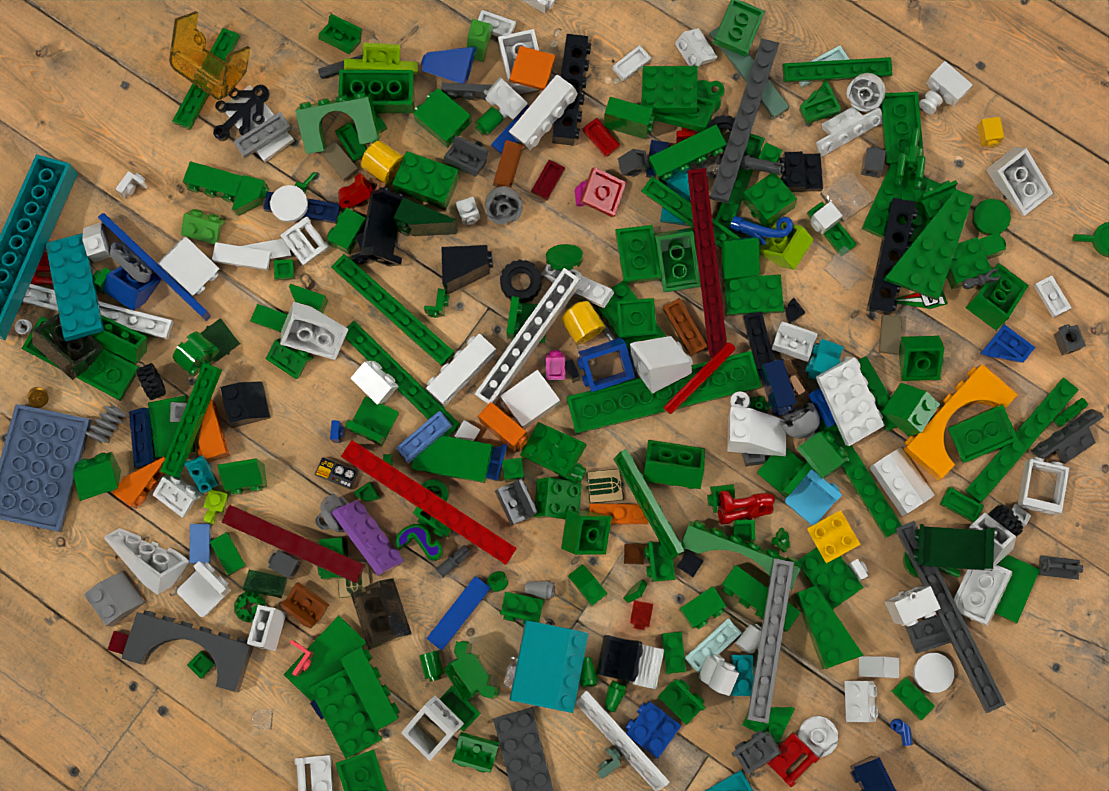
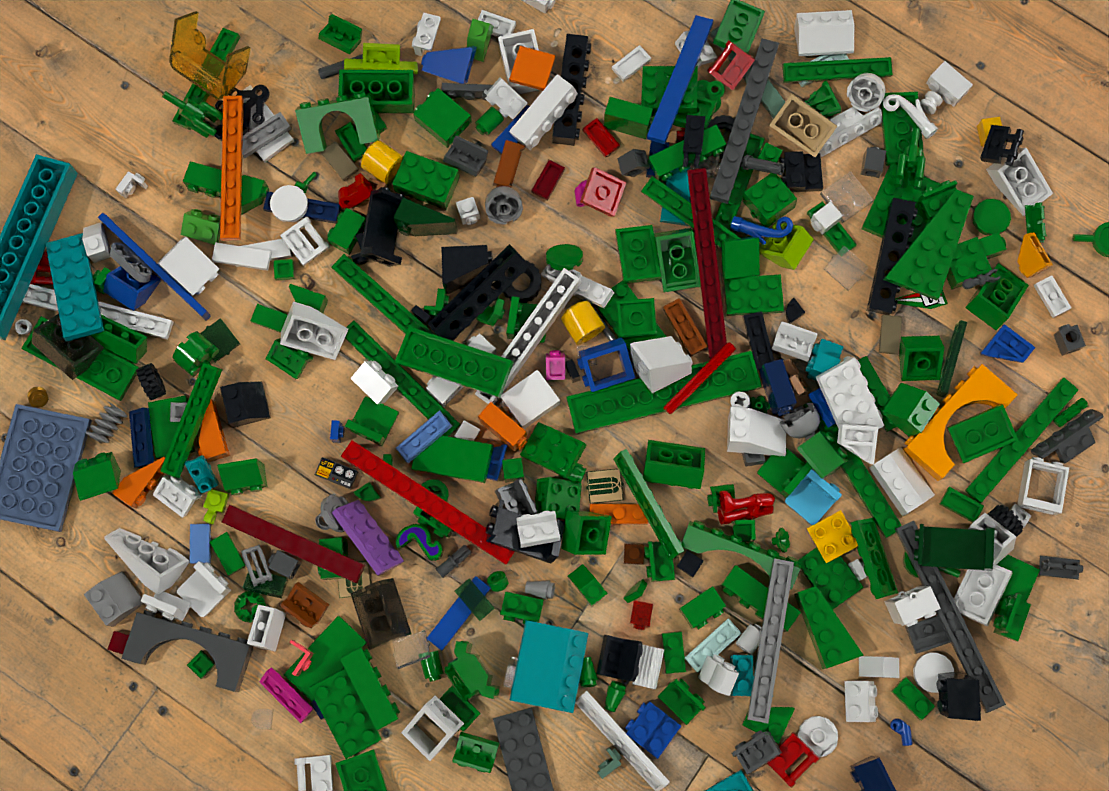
none -> white bracket [141,592,191,621]
none -> green plant [162,91,223,138]
none -> orange plate [220,95,243,241]
none -> light grey tile [241,545,273,587]
none -> dark pink plate [259,667,313,723]
none -> clear piece [393,630,430,669]
none -> green plate [395,327,514,398]
none -> black tile [411,305,432,327]
none -> white bracket [412,13,441,56]
none -> black brick [428,244,530,341]
none -> clear green tile [455,578,495,621]
none -> green bracket [476,298,505,327]
none -> black panel [485,499,565,564]
none -> white bracket [516,511,560,548]
none -> blue tile [647,15,713,144]
none -> black hinge [683,115,706,168]
none -> red plate [707,40,755,90]
none -> tan slope [769,94,837,157]
none -> white slope [794,10,854,56]
none -> white wing [837,423,878,464]
none -> green plate [851,518,899,599]
none -> white plant [883,94,938,139]
none -> clear green tile [936,320,967,397]
none -> black slope [936,672,981,721]
none -> black plate [980,125,1024,166]
none -> green bracket [993,593,1031,642]
none -> light orange slope [1017,232,1053,278]
none -> green hinge [1025,202,1047,243]

